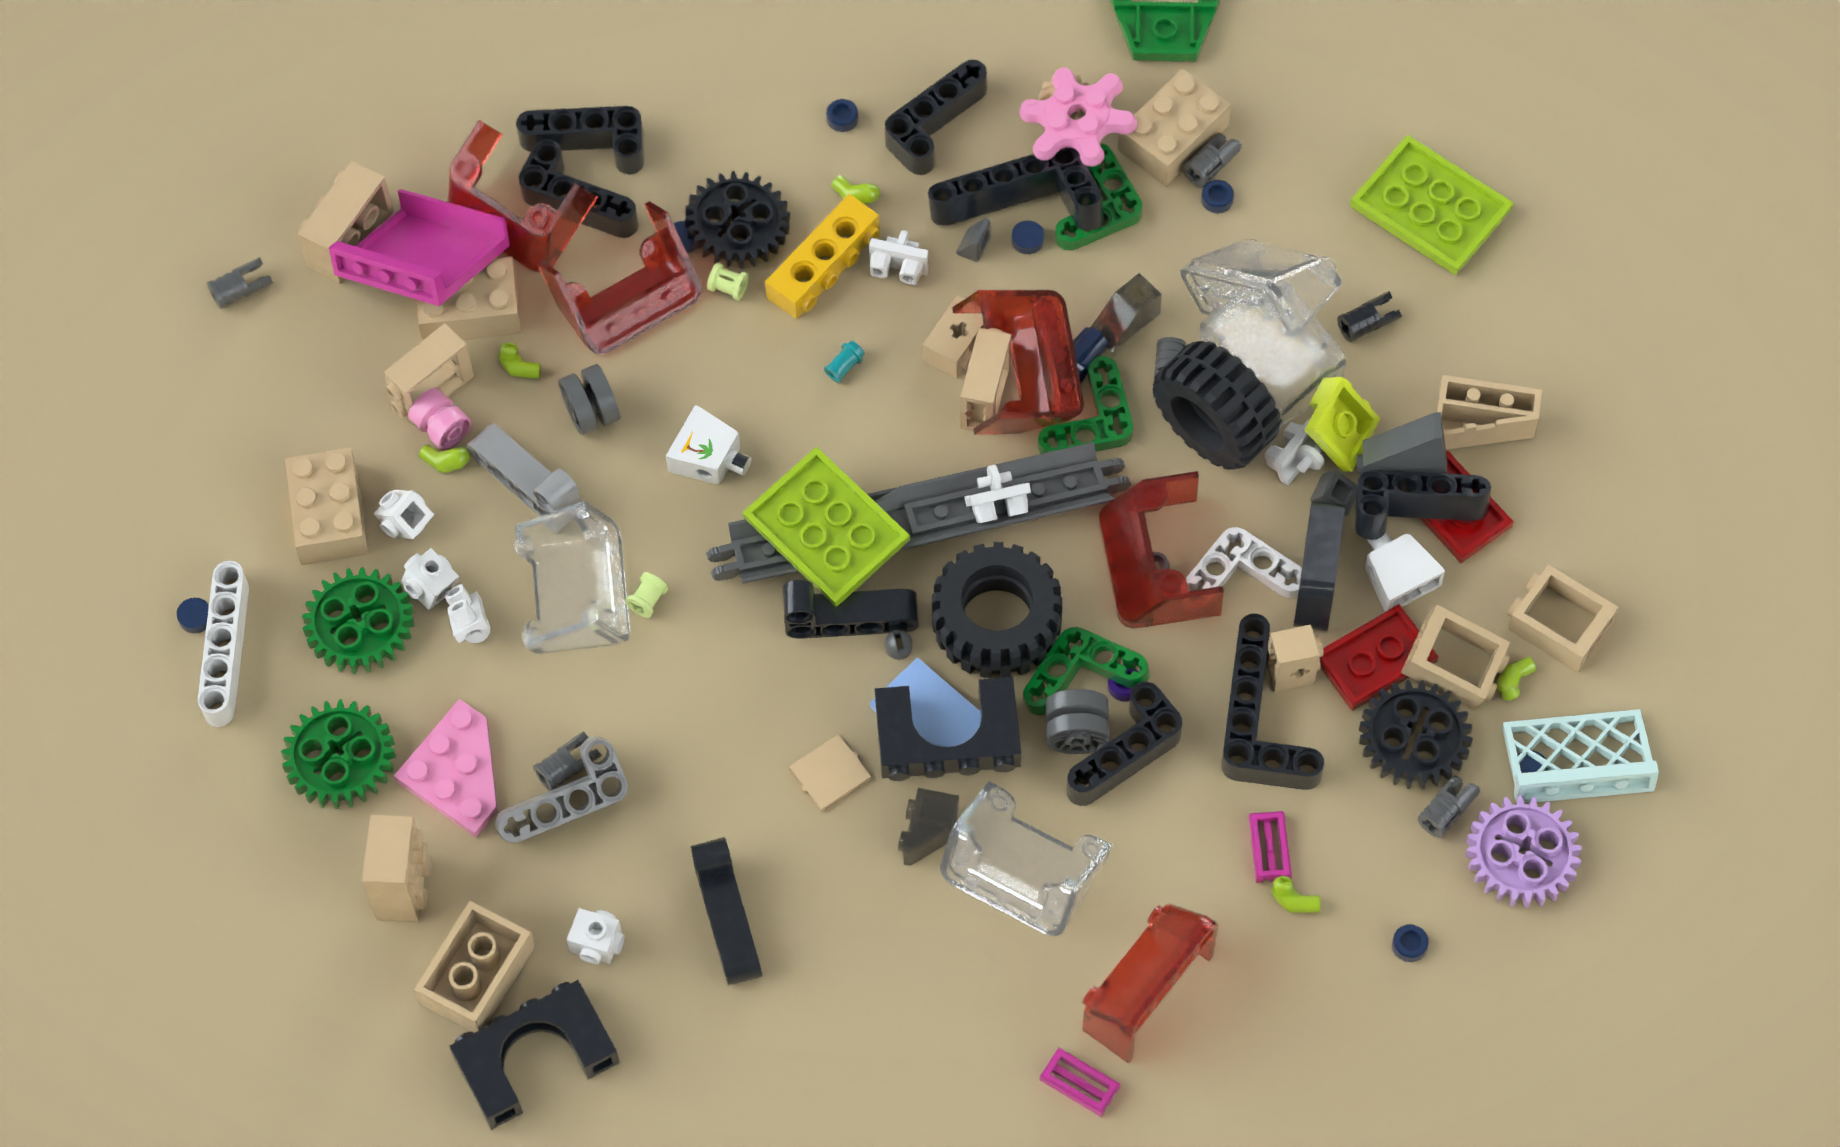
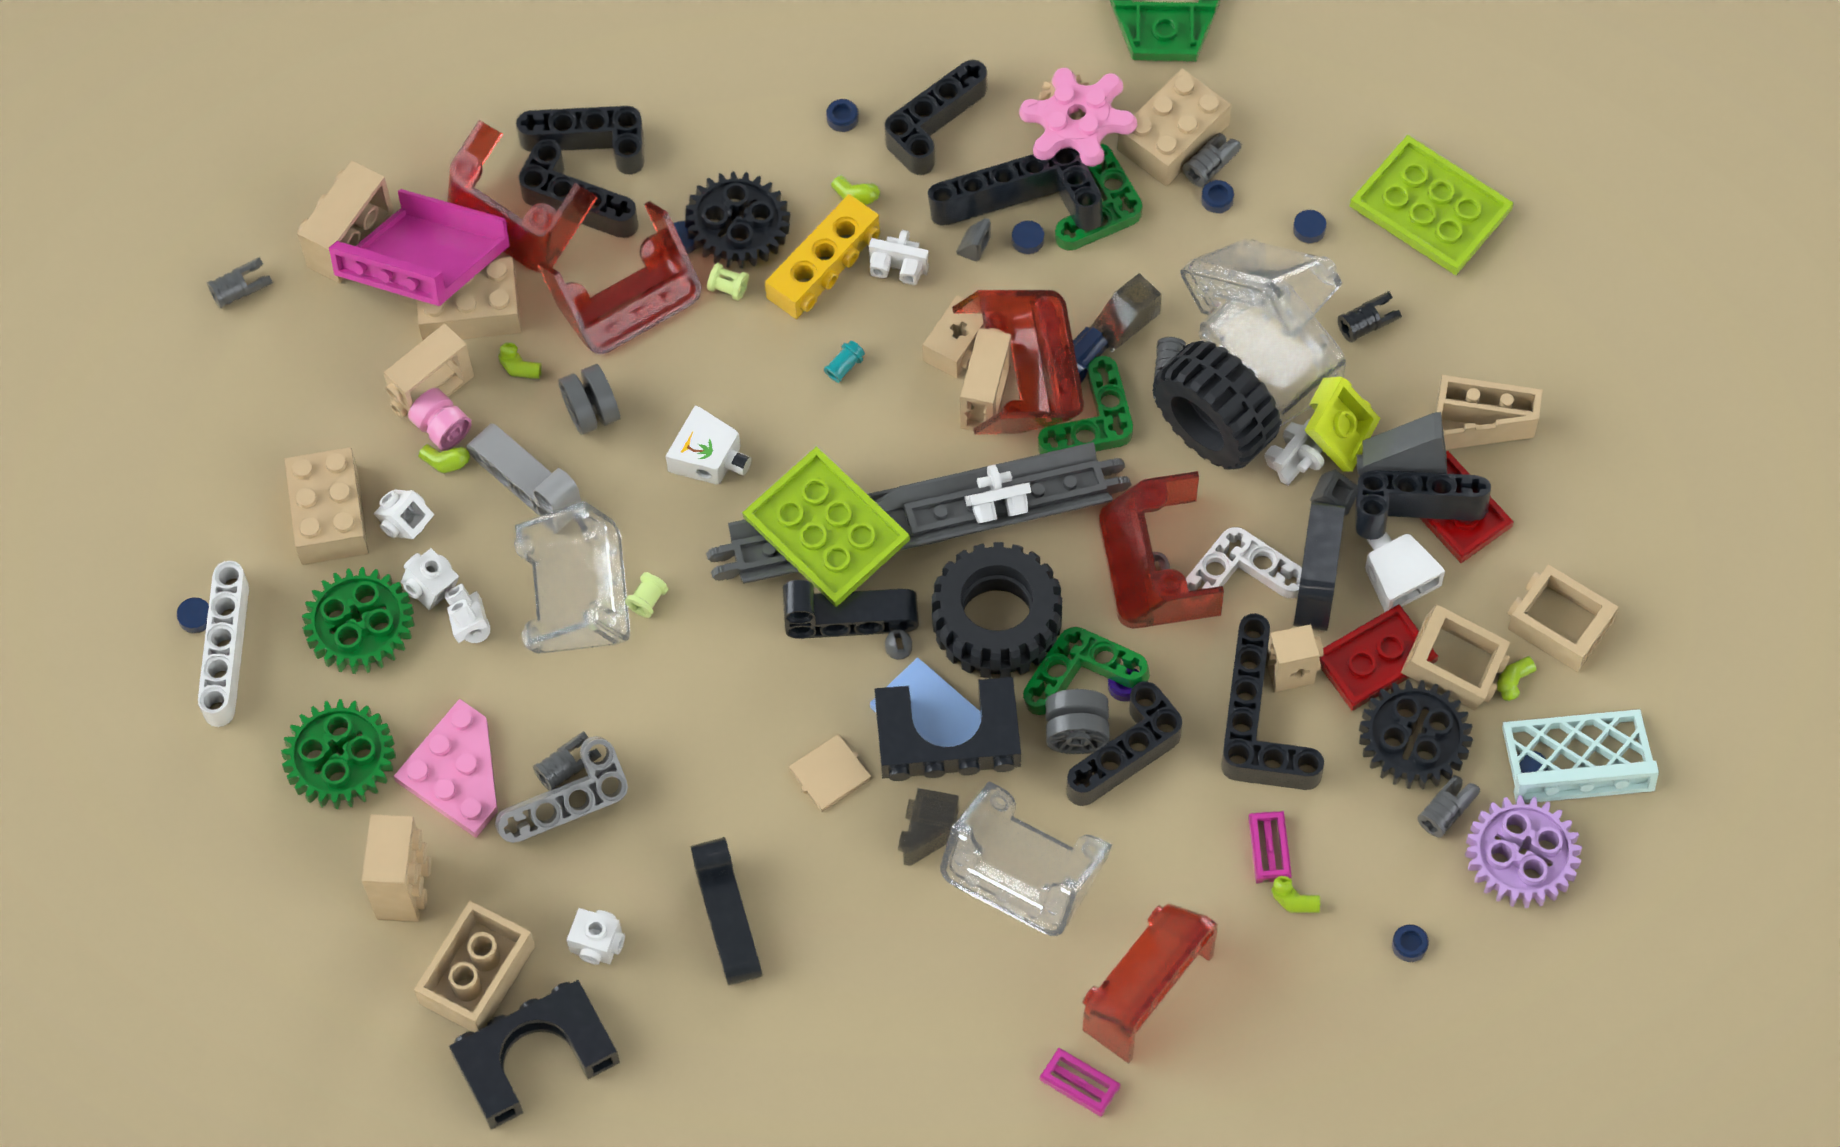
none -> dark blue tile [1293,210,1326,243]

